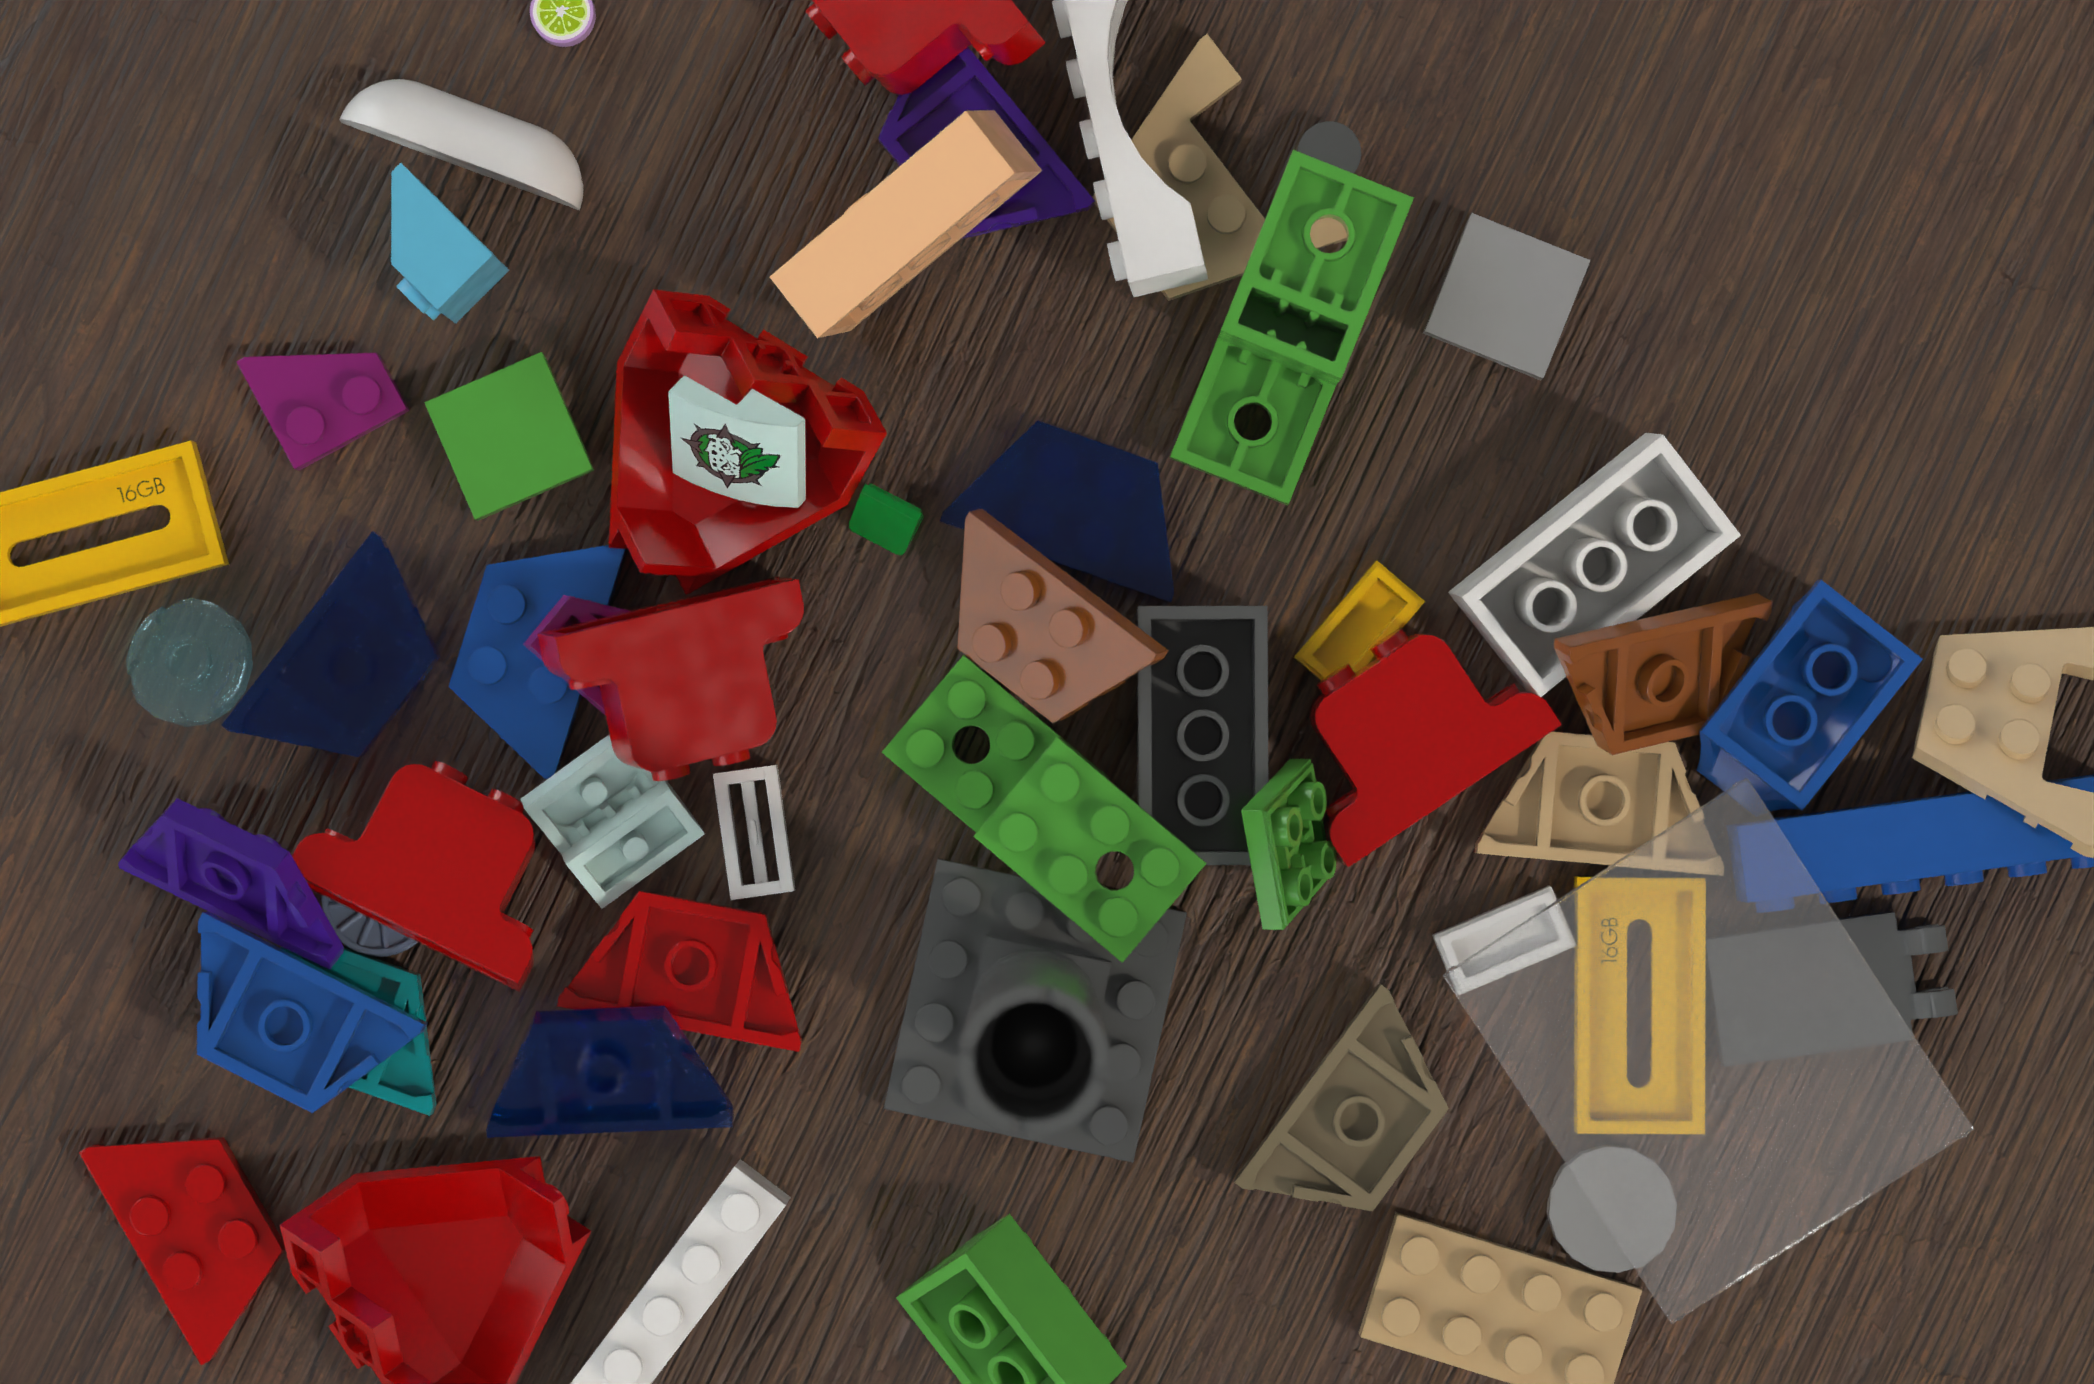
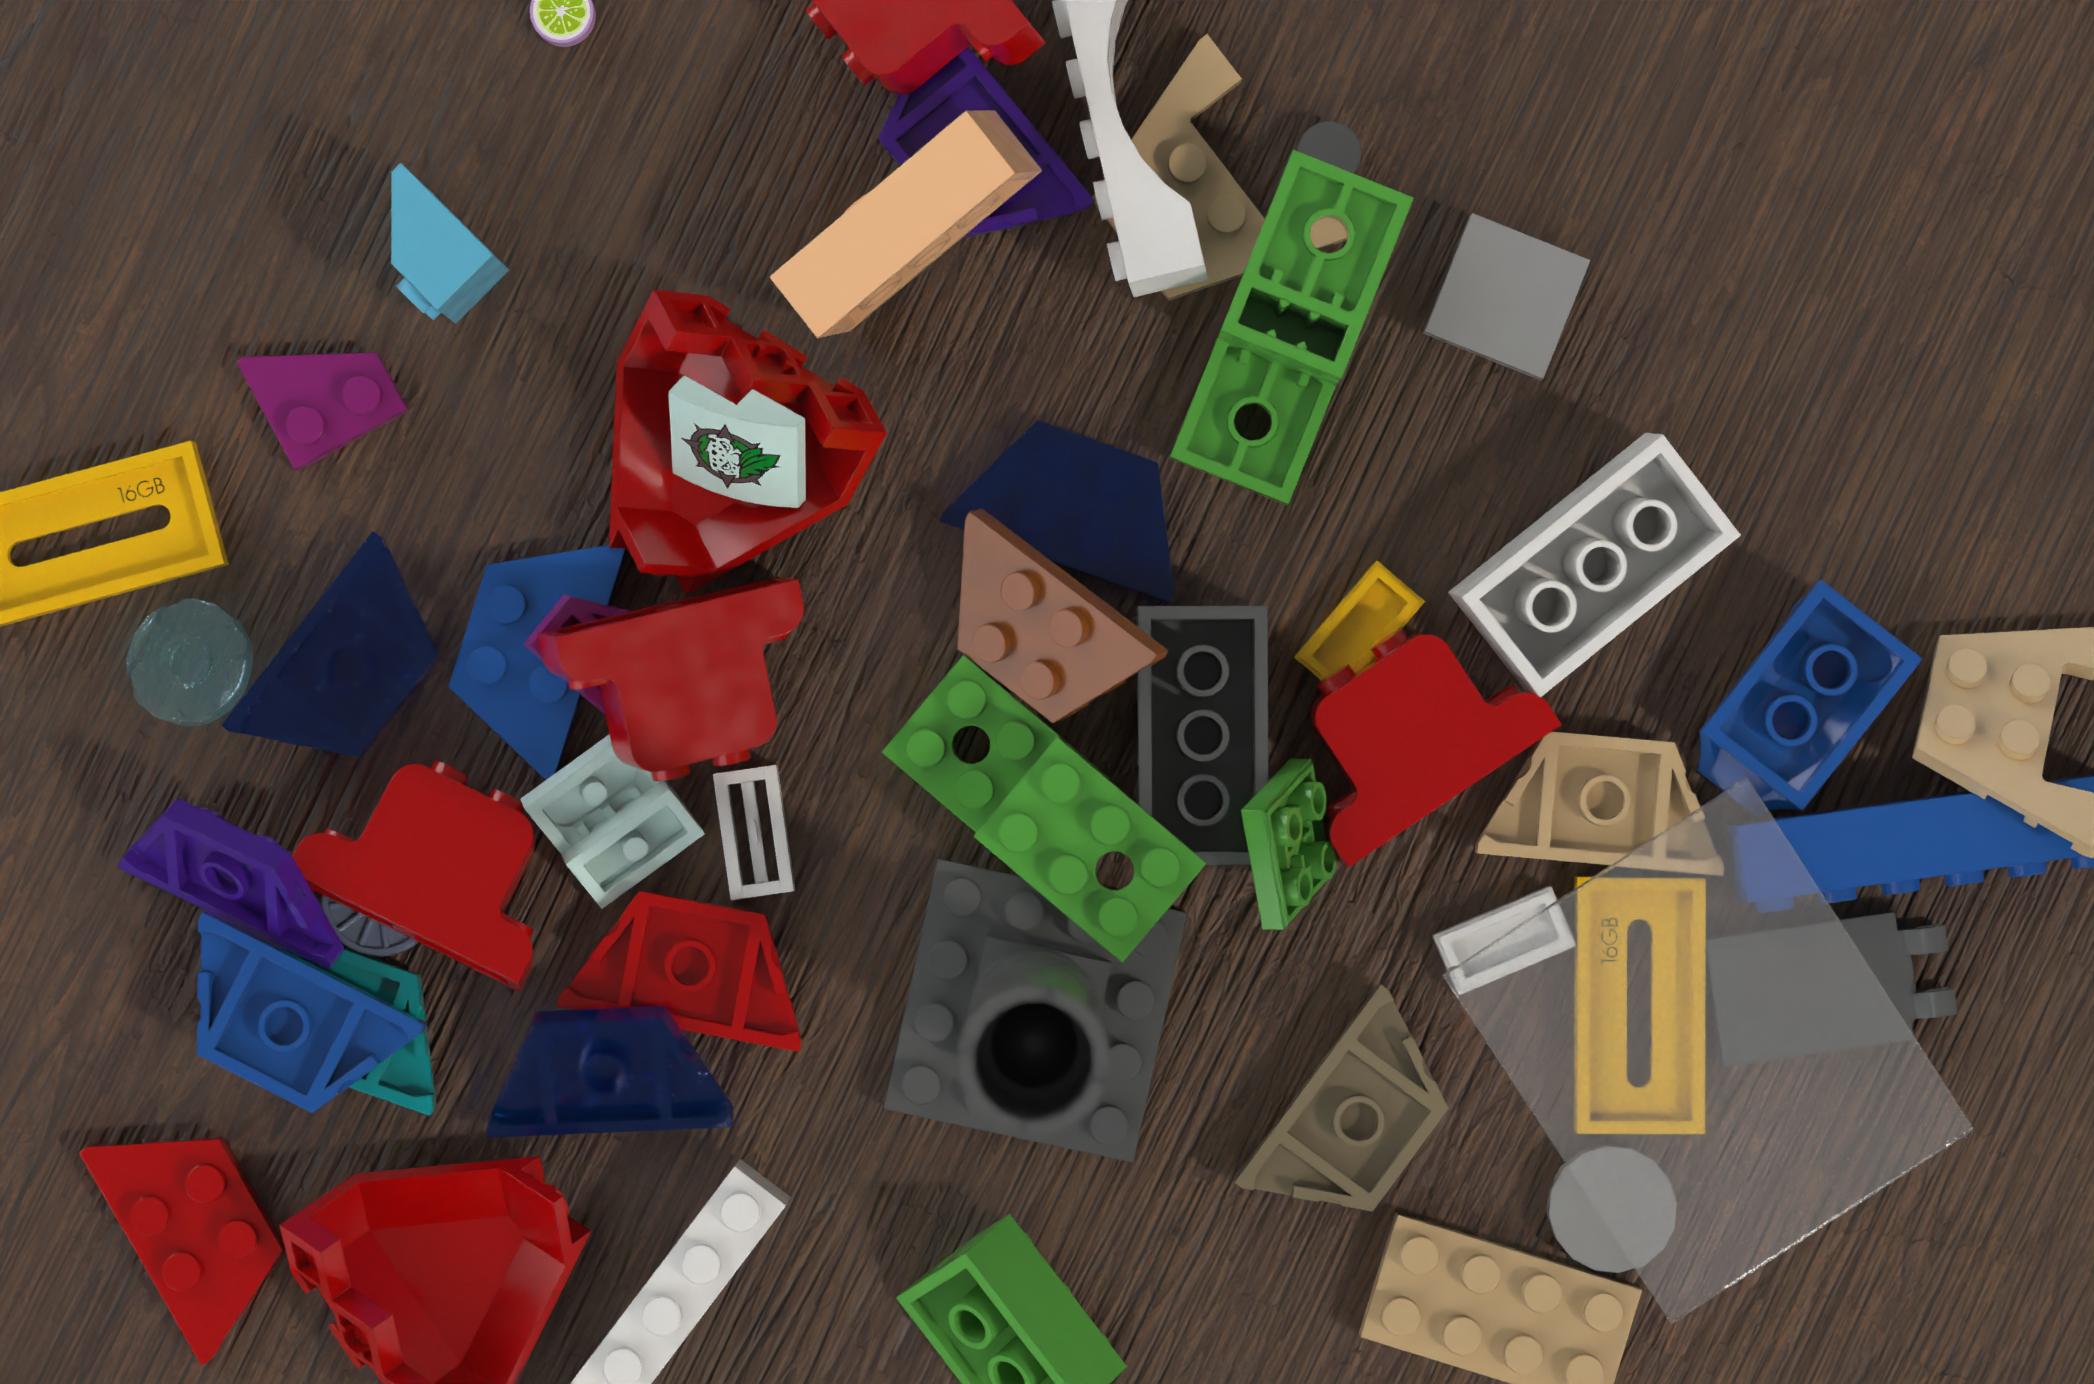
white brick [339,79,583,210] -> none
bright green tile [424,352,595,521] -> none
green slope [849,483,924,555] -> none
dark orange wing [1554,593,1773,755] -> none

